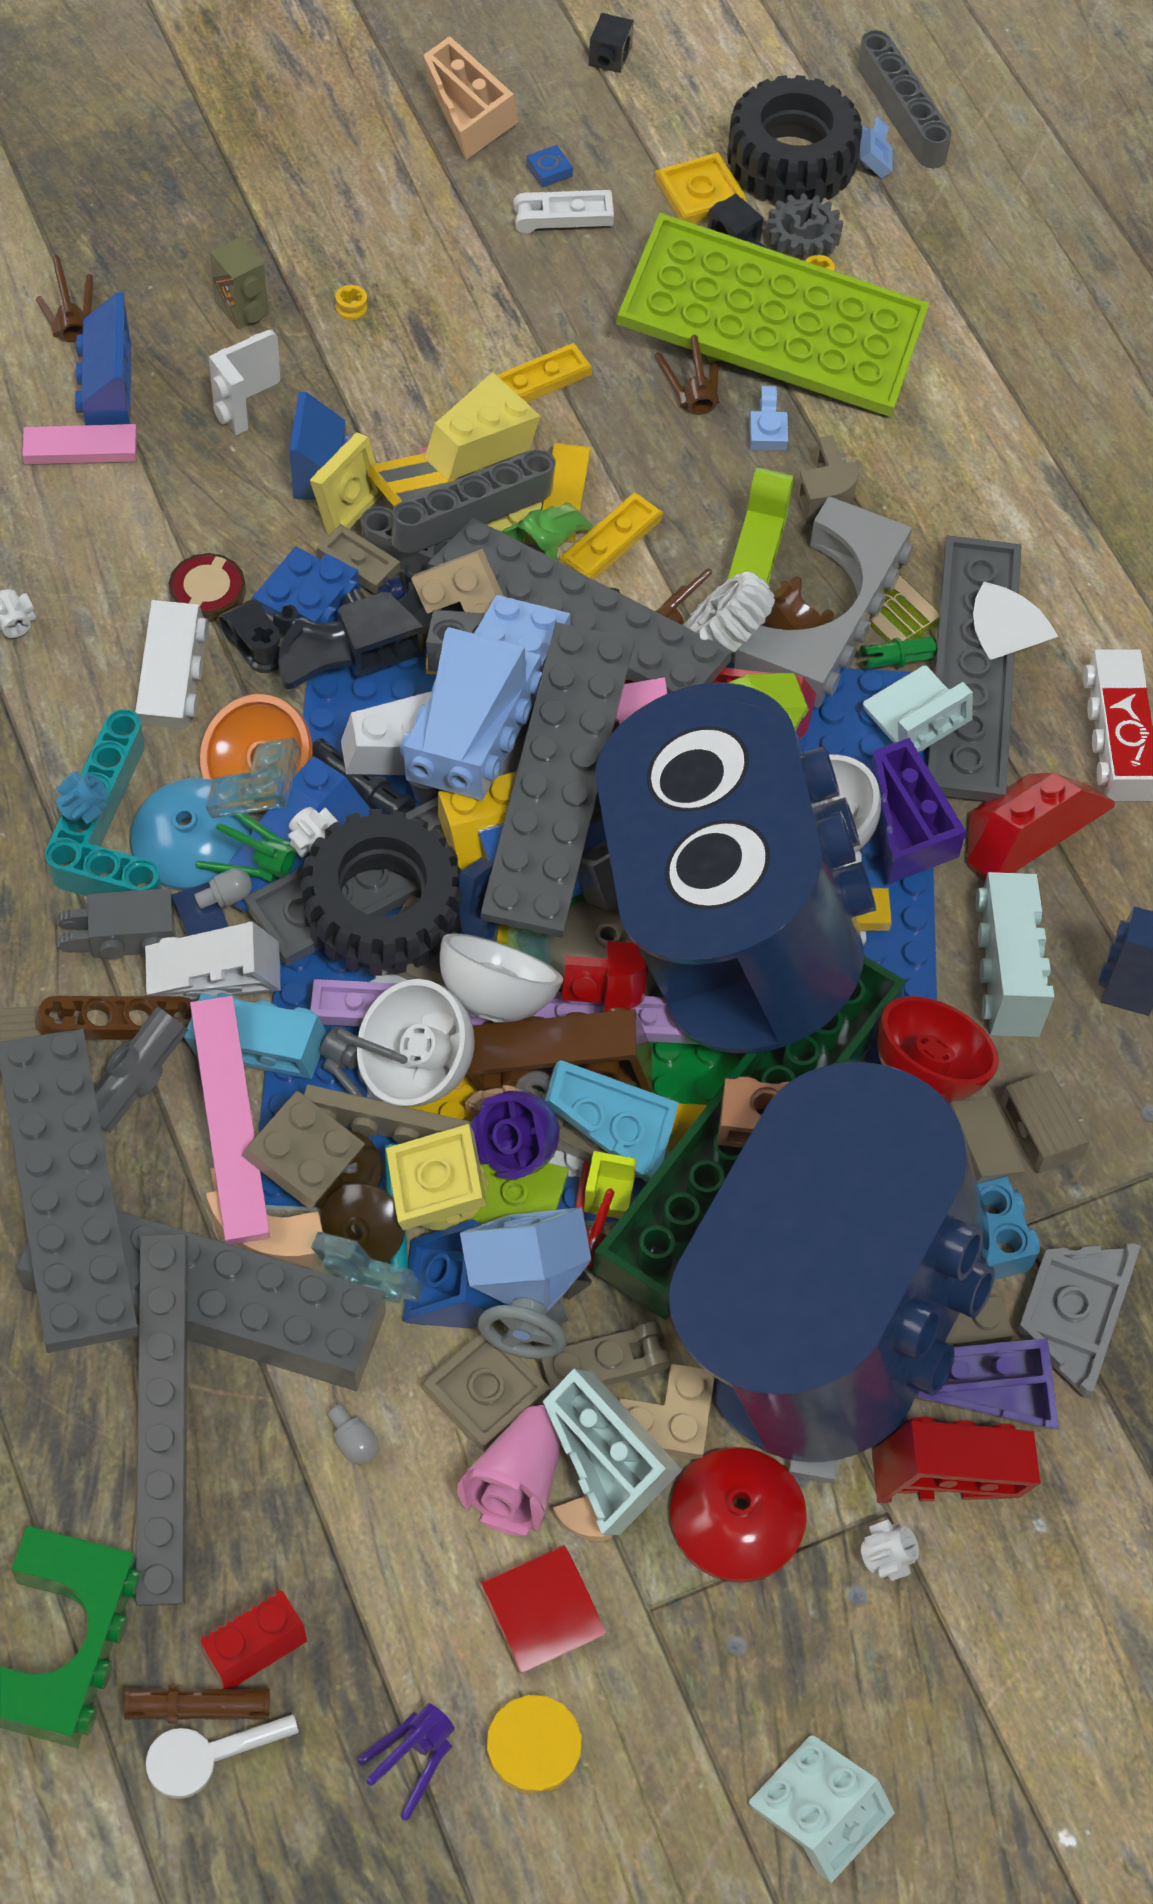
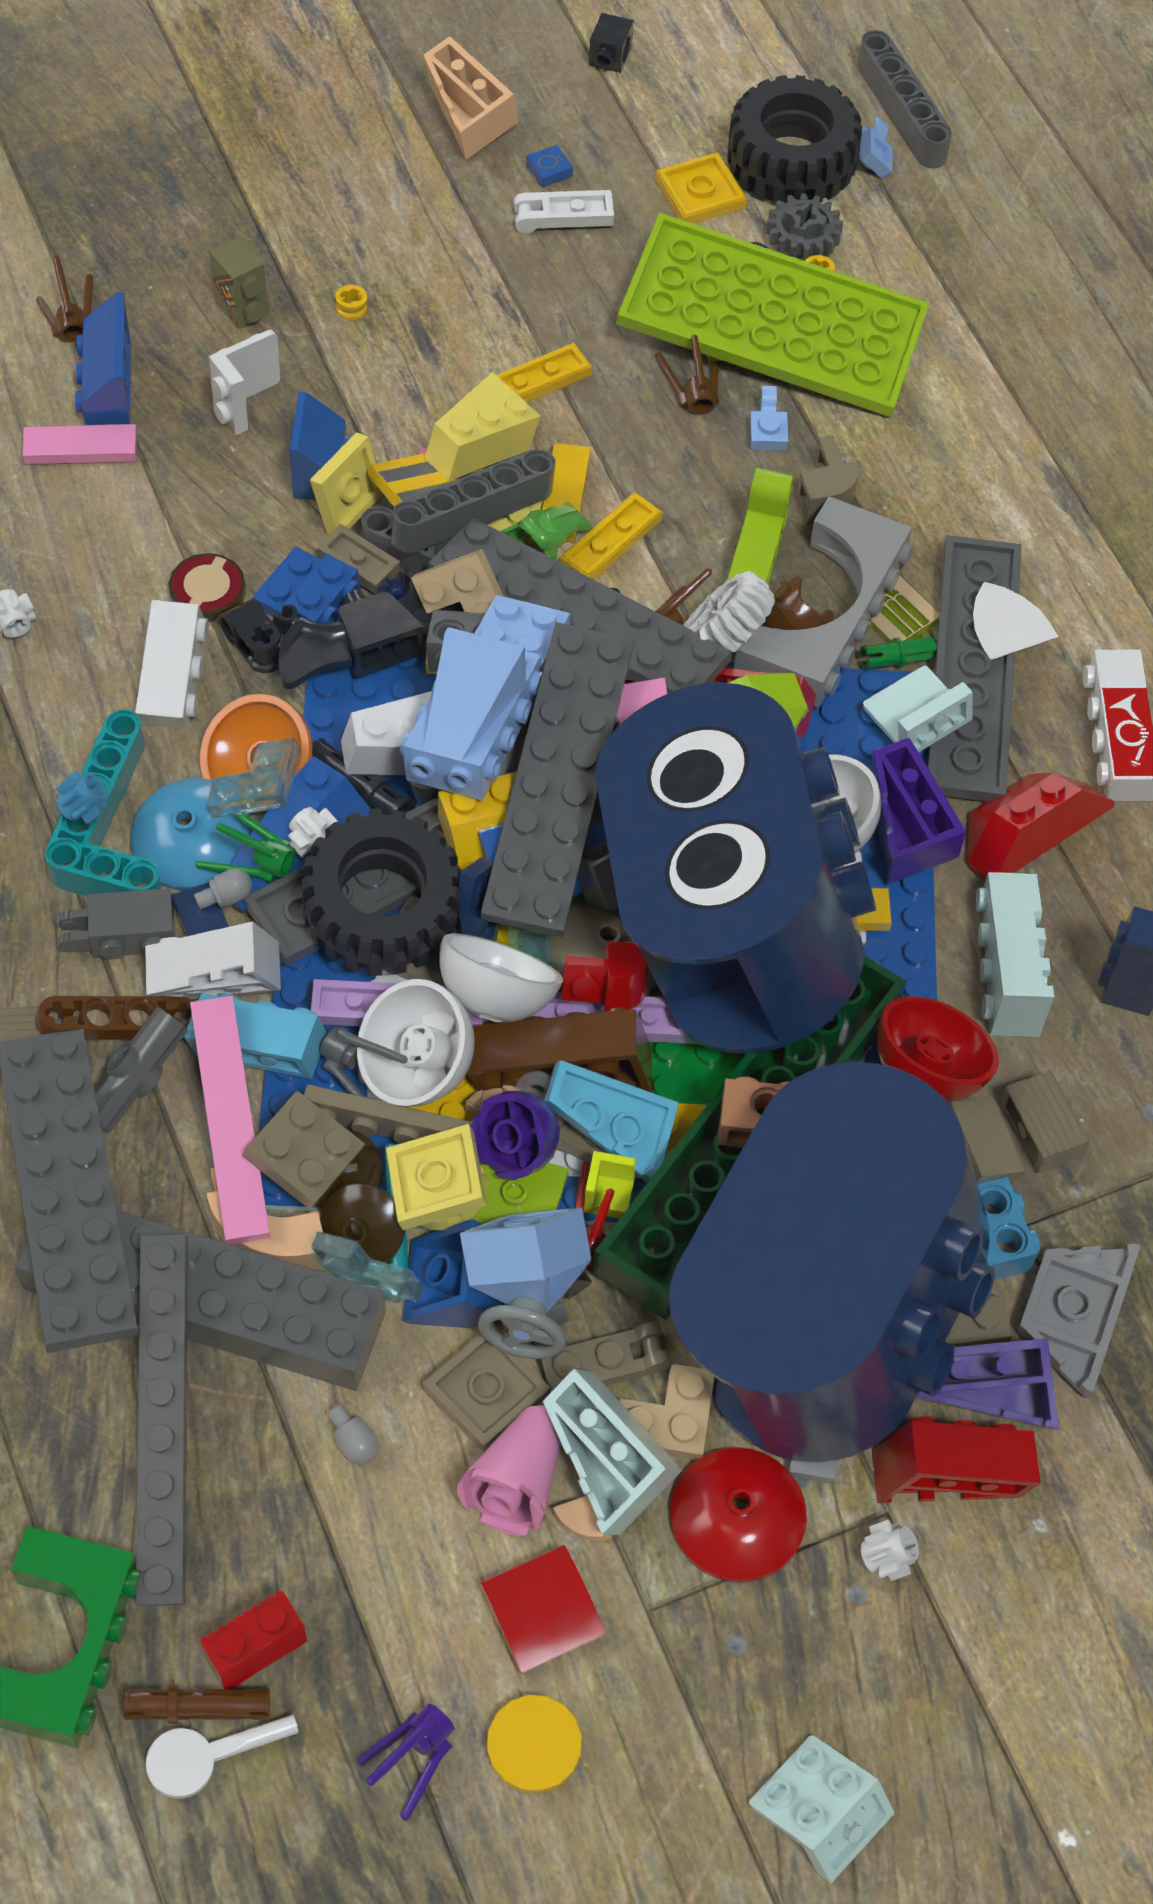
black brick [708,193,764,245] -> none

